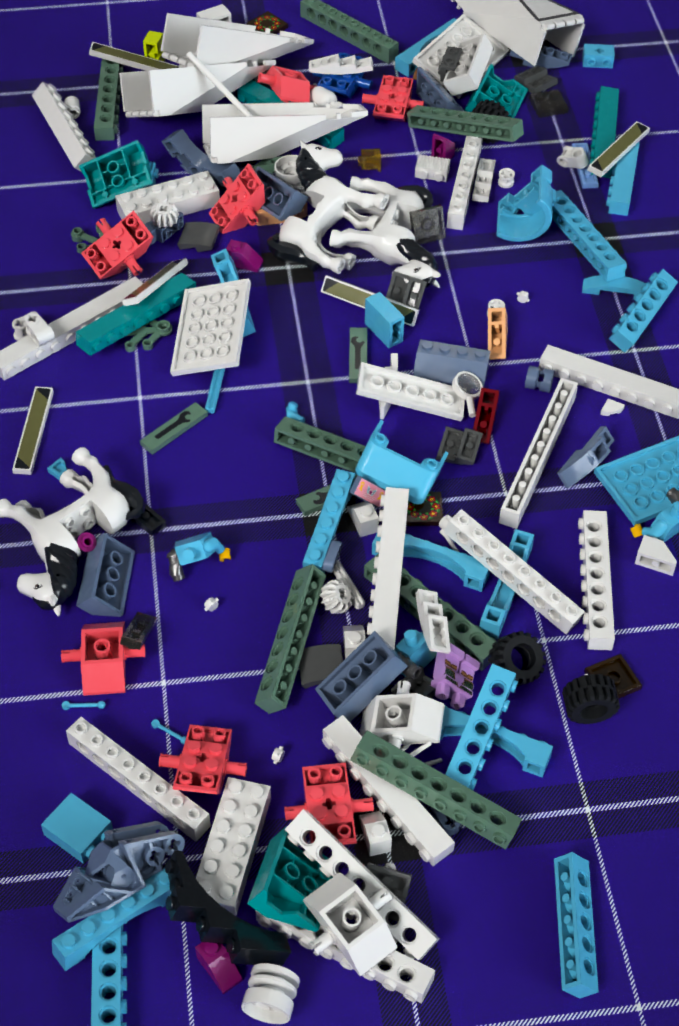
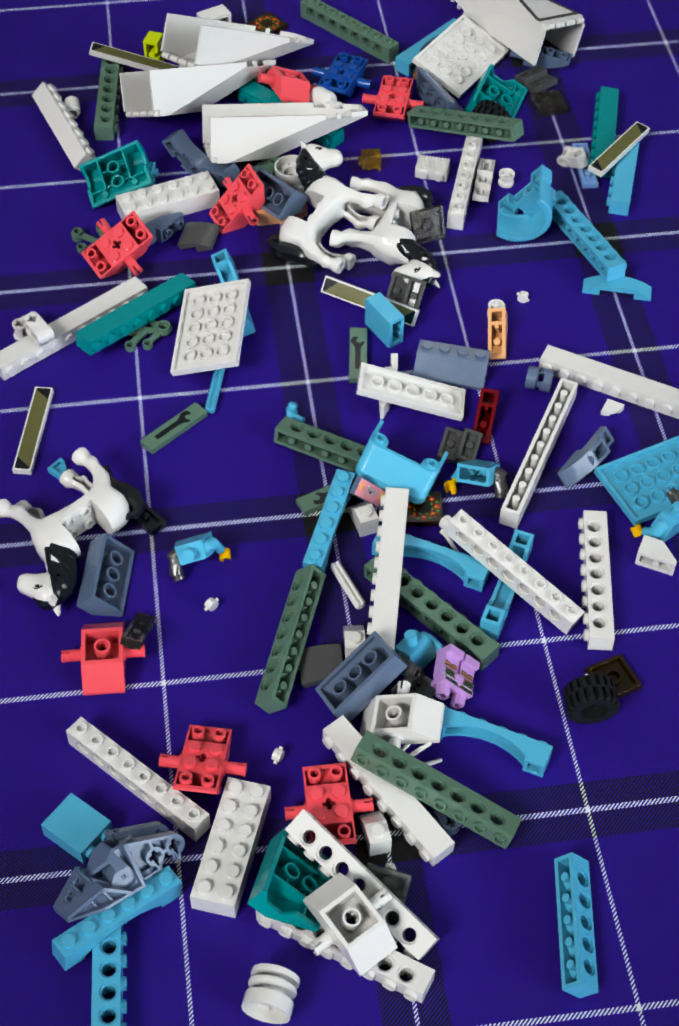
medium azure hinge [61,701,106,710] -> none
magenta cone [77,532,96,552] -> none
white tile [122,258,188,306] -> none
white gear [150,202,179,229] -> none
medium azure hinge [151,719,186,744] -> none
black arch [165,850,291,966] -> none
white piece [186,51,253,116] -> none
magenta slope [195,942,243,994] -> none
magenta slope [226,239,263,273] -> none
white slope [309,54,373,75] -> none
white gear [319,580,354,614] -> none
sand blue beam [322,539,343,573] -> none
white slope [415,589,451,654] -> none
magenta slope [431,133,455,160] -> none
dark grey bracket [438,46,462,81] -> none
white brick [443,34,493,96] -> none
medium azure brick [445,664,518,790] -> none
piece [452,371,483,418] -> none
black tyre [488,631,546,686] -> none
medium azure brick [582,44,615,68] -> none
medium azure brick [609,269,678,353] -> none
none -> medium azure torso [444,459,508,499]

